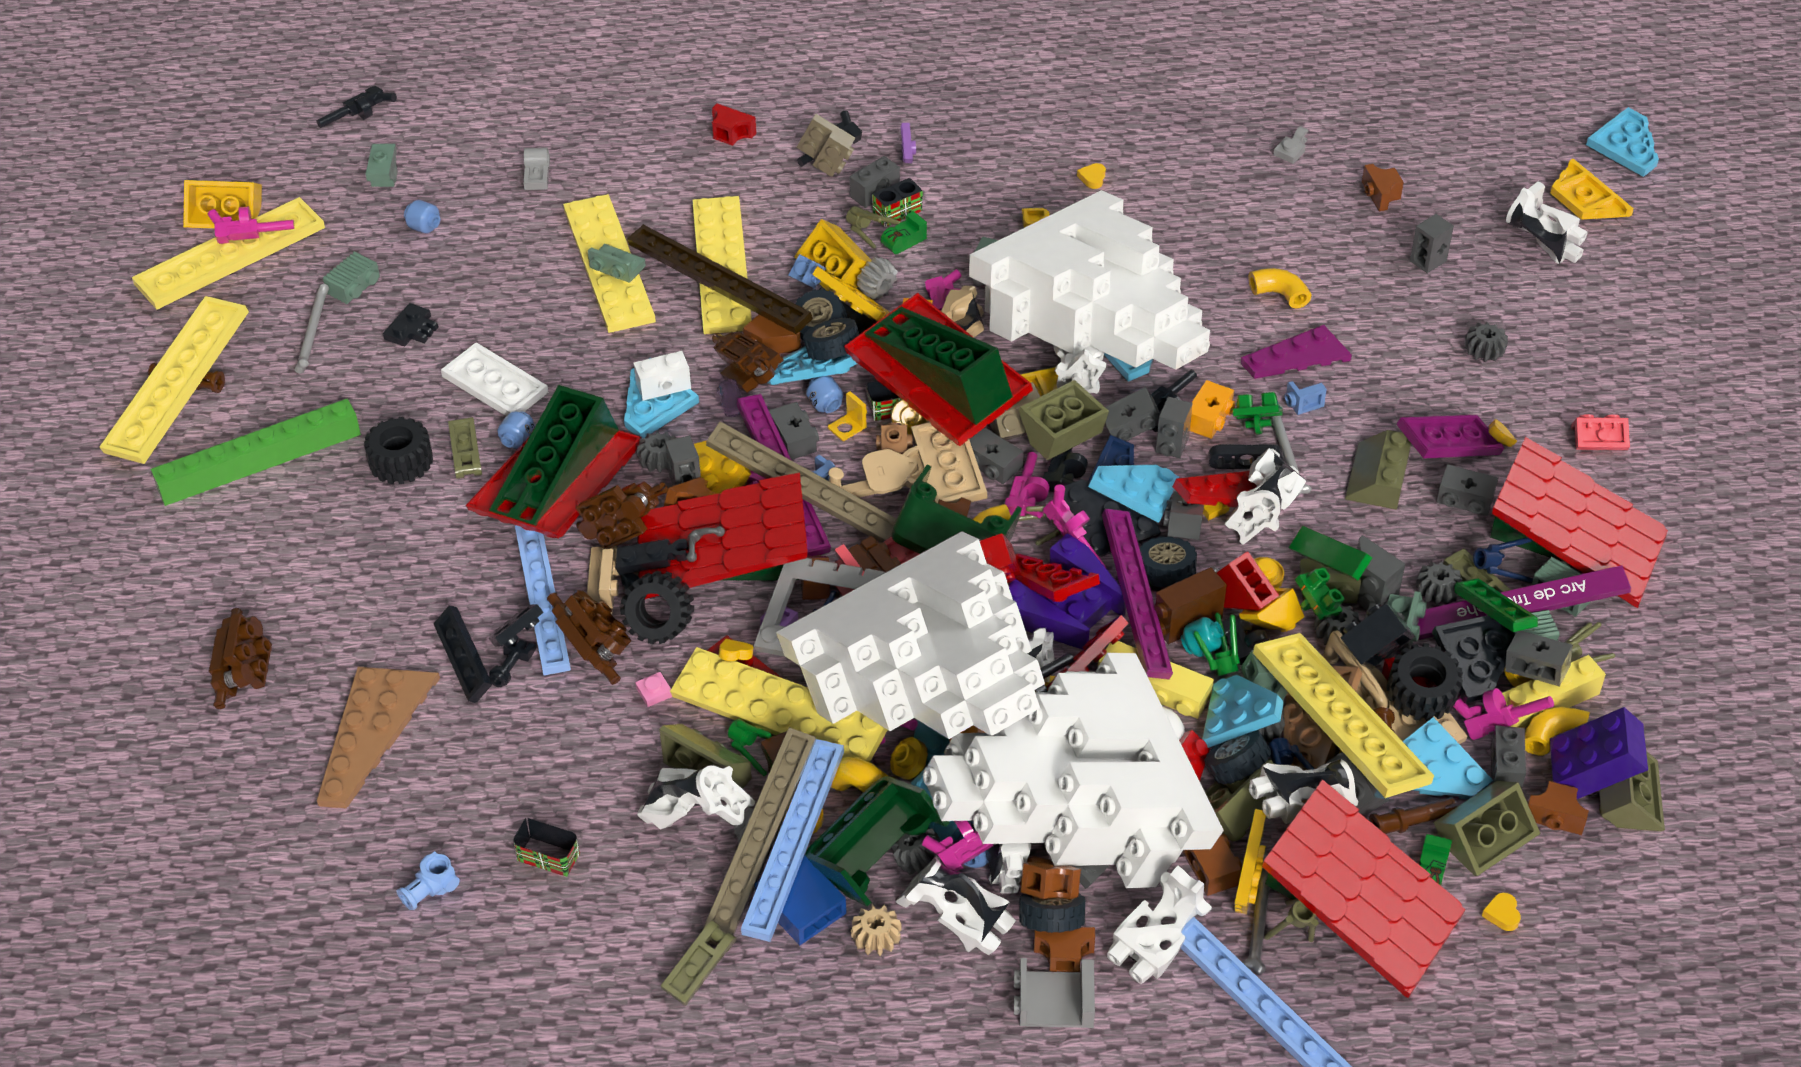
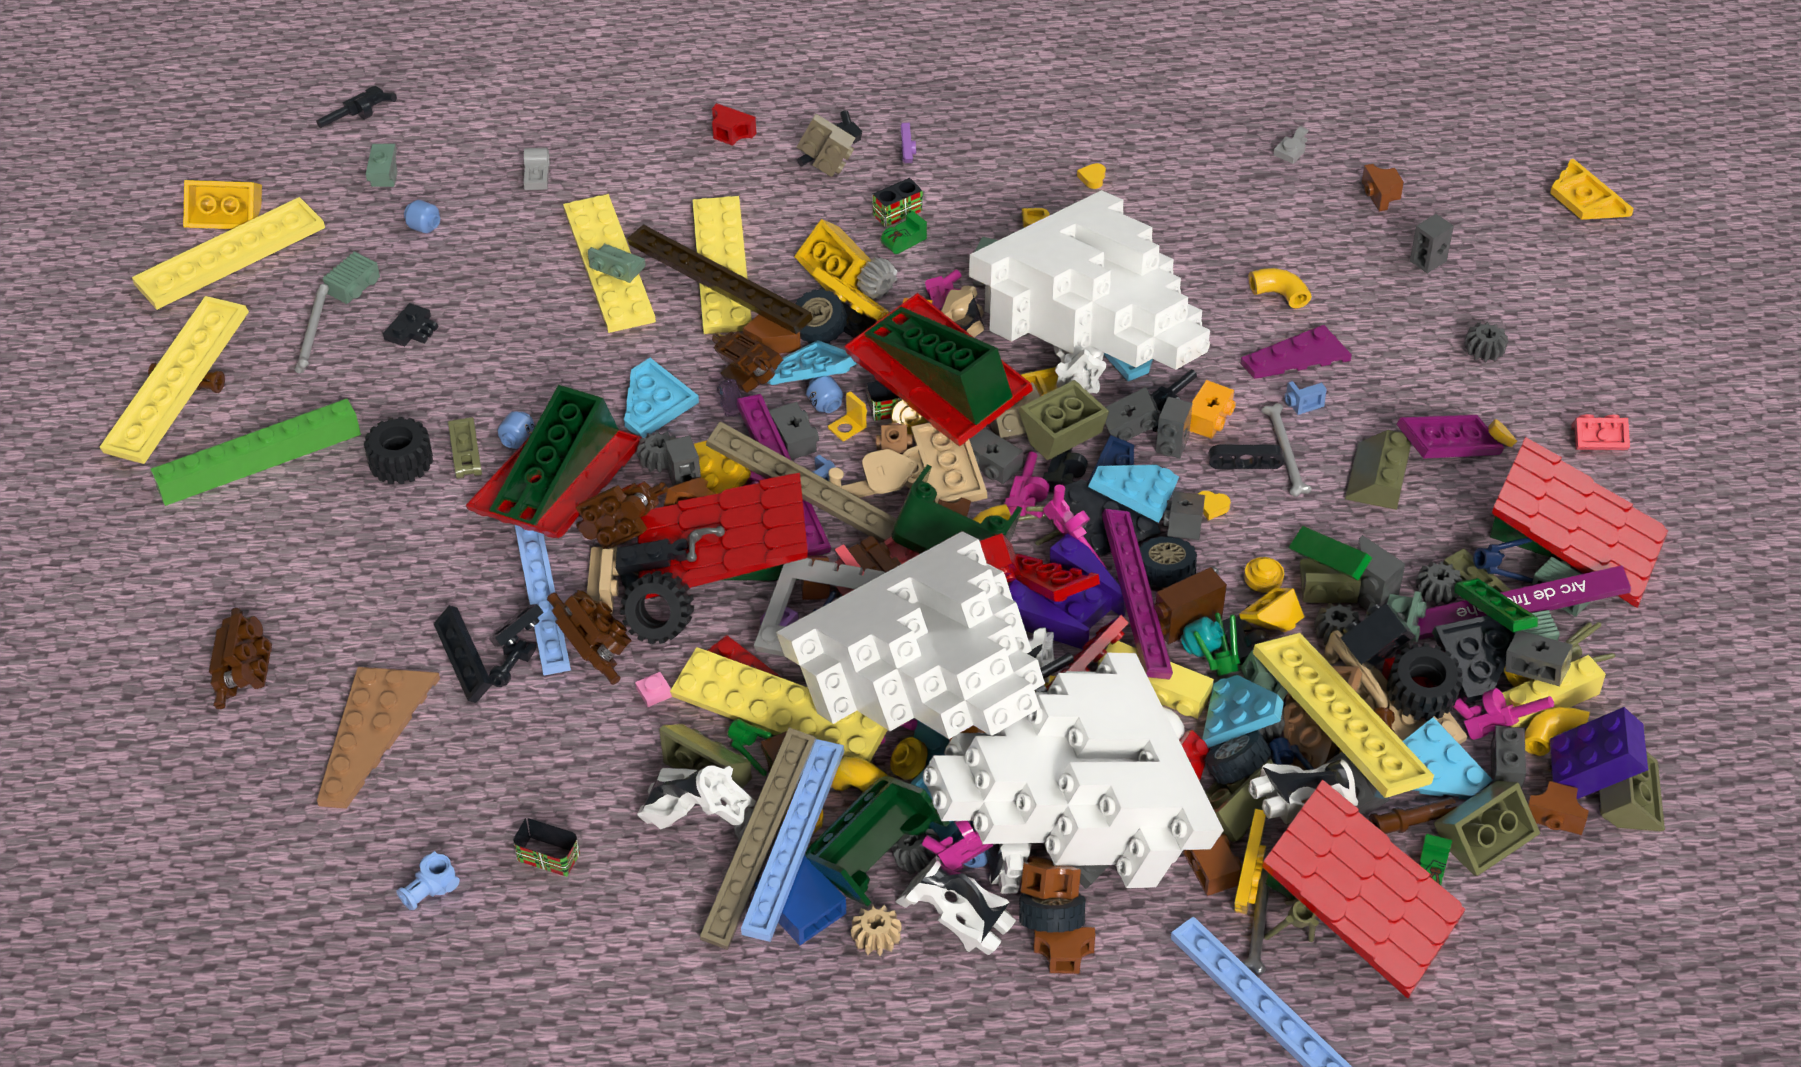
dark pink piece [208,207,295,244] -> none
white plate [441,343,549,416] -> none
white brick [634,351,691,401] -> none
olive plate [661,920,737,1006] -> none
yellow tile [719,639,754,661] -> none
medium blue bracket [789,254,826,289] -> none
black wheel [803,318,859,360] -> none
olive plant [846,206,901,249] -> none
dark grey brick [849,156,900,208] -> none
light grey panel [1014,958,1095,1028] -> none
white hips [1107,866,1212,984] -> none
red wing [1172,471,1257,508] -> none
red slope [1217,551,1279,611] -> none
white hips [1225,448,1306,545] -> none
green hips [1233,392,1283,435] -> none
green hips [1295,567,1345,620] -> none
dark grey brick [1437,464,1499,516] -> none
yellow tile [1482,893,1521,931] -> none
white hips [1506,181,1588,264] -> none
medium azure plate [1586,107,1659,177] -> none

